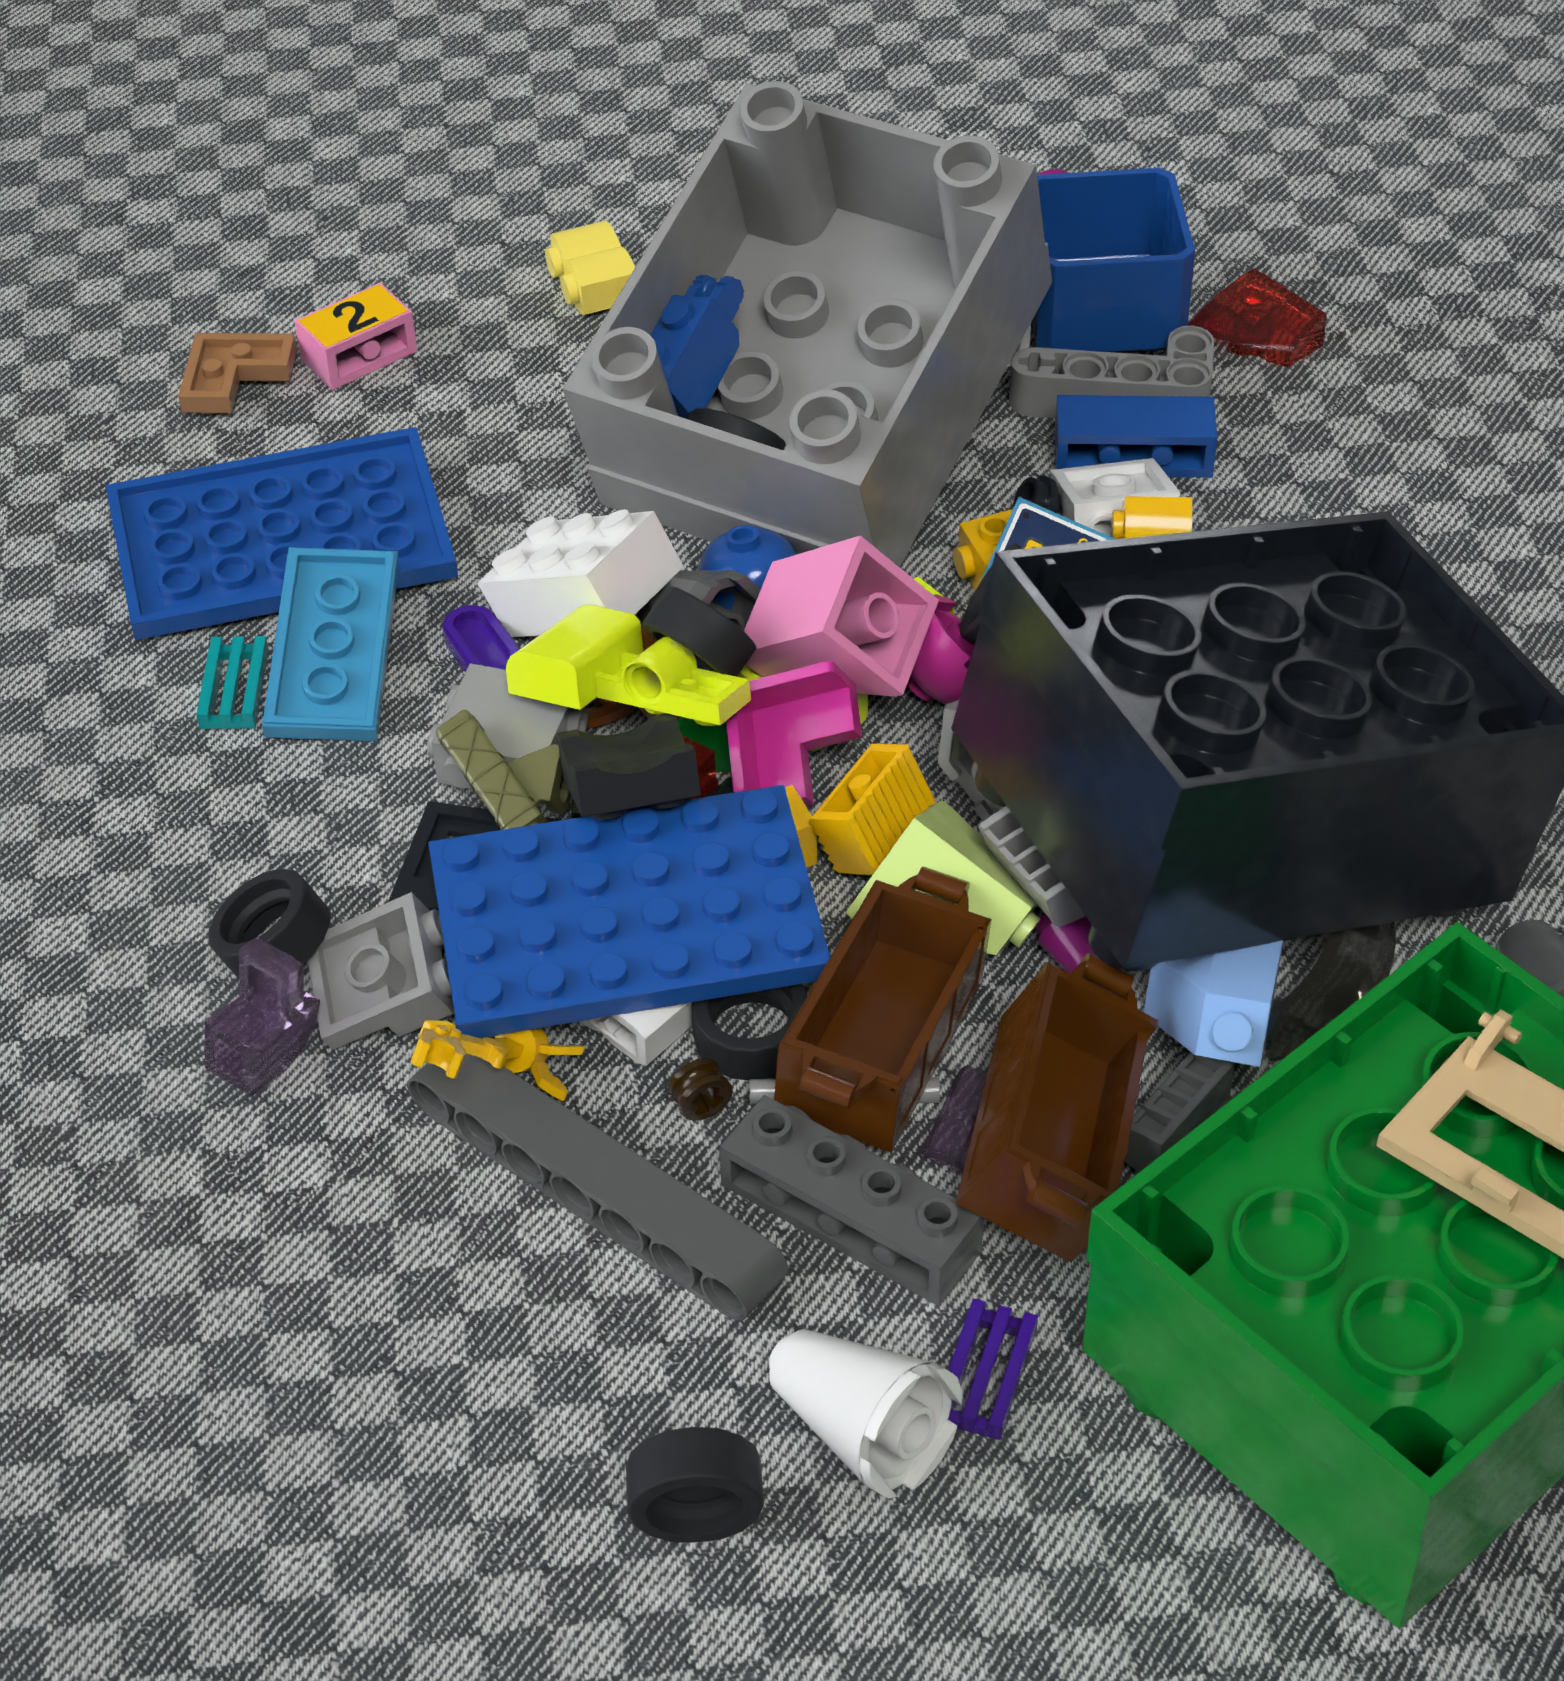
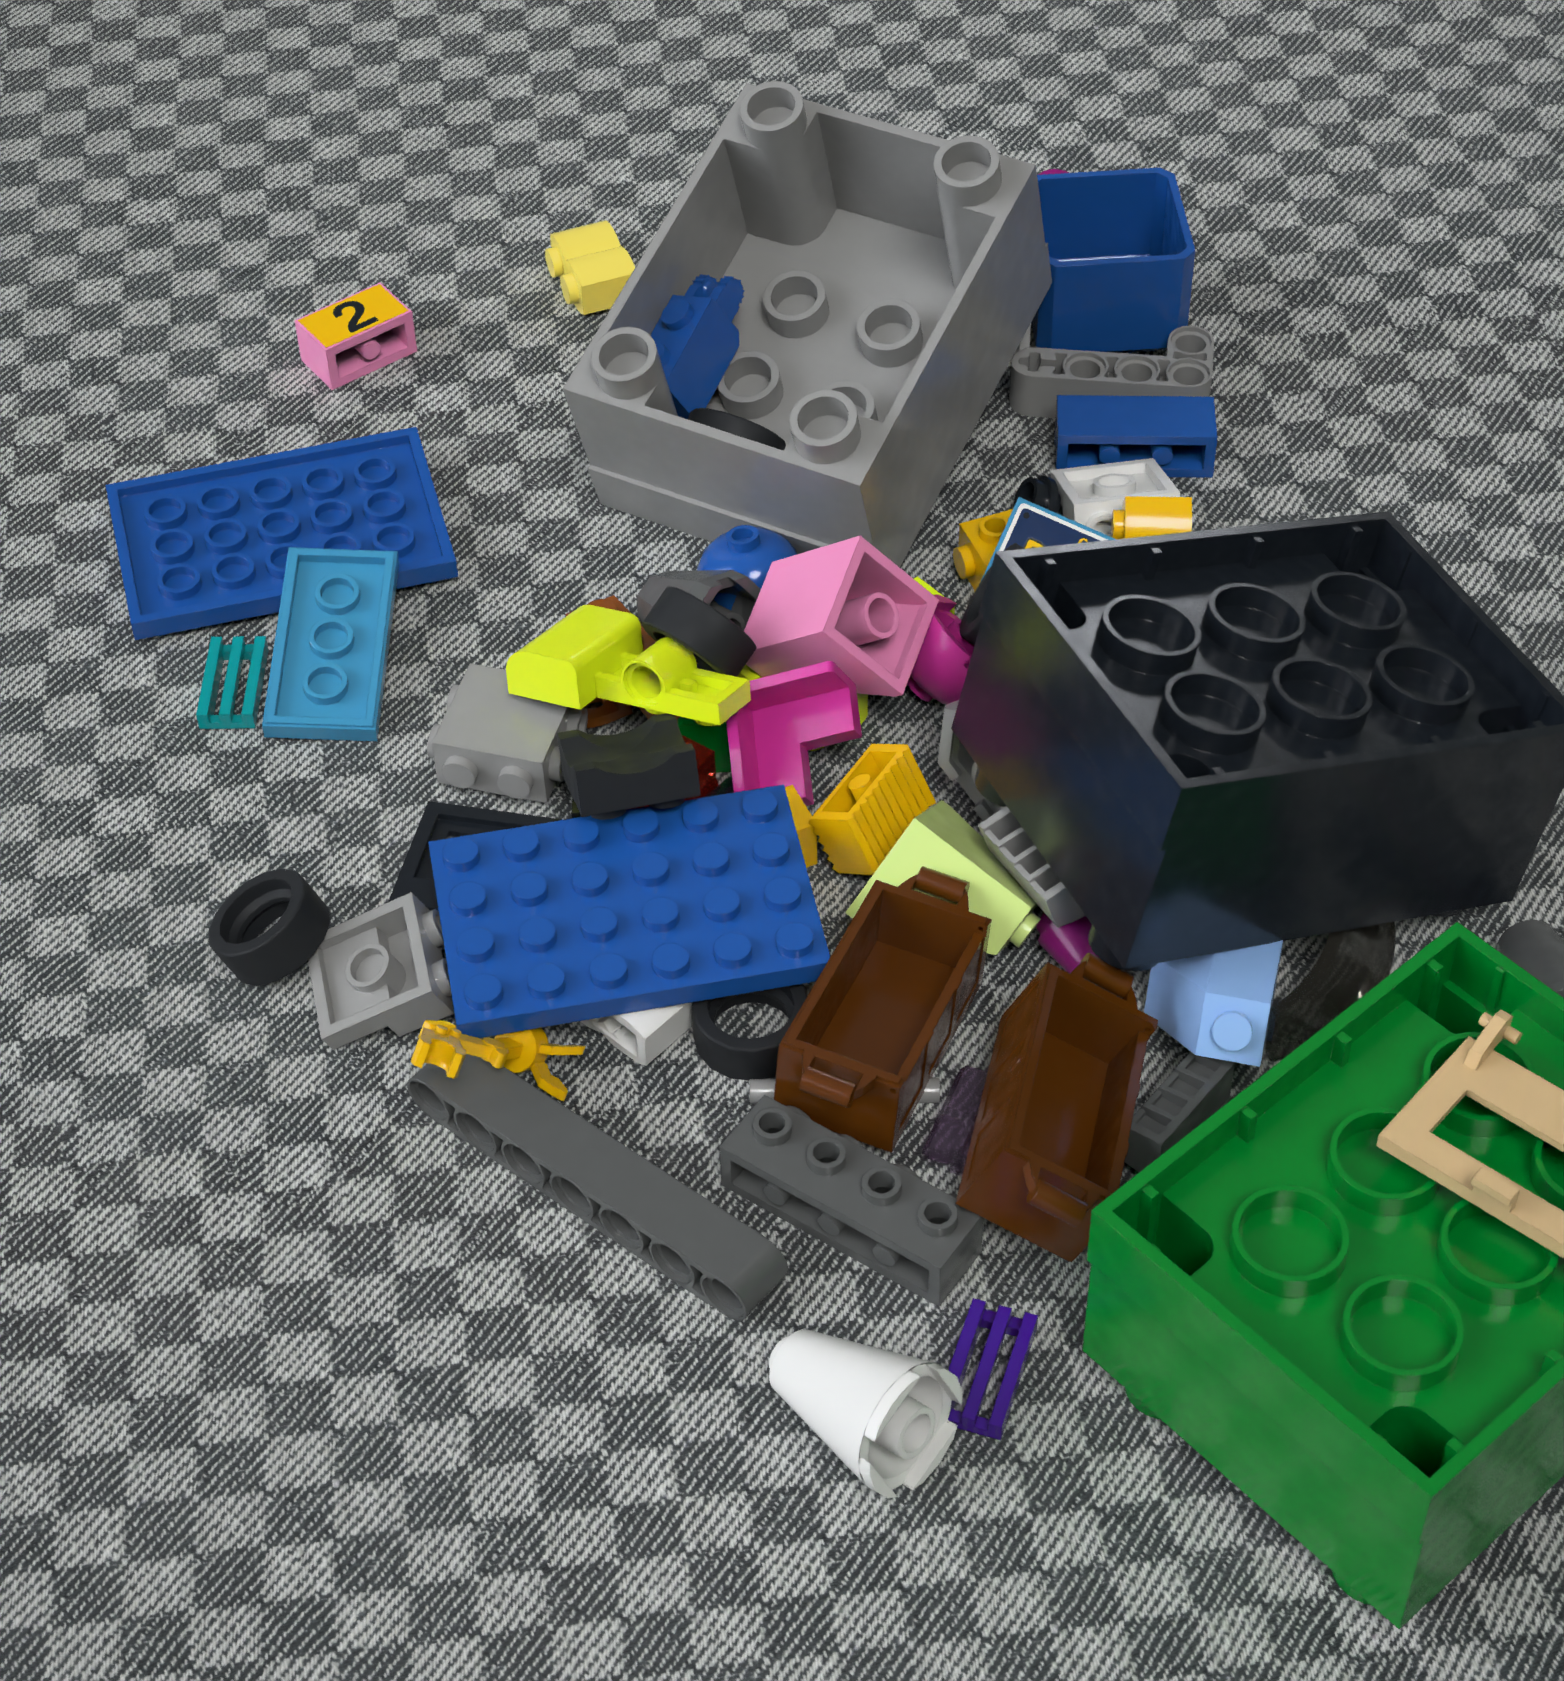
medium nougat plate [178,333,297,414] -> none
clear purple brick [204,937,320,1096] -> none
olive piece [436,710,572,830] -> none
dark purple tile [443,605,520,672] -> none
white brick [477,509,684,637] -> none
black tyre [626,1427,764,1543] -> none
dark brown bush [668,1058,733,1121] -> none
clear red slope [1188,268,1327,367] -> none

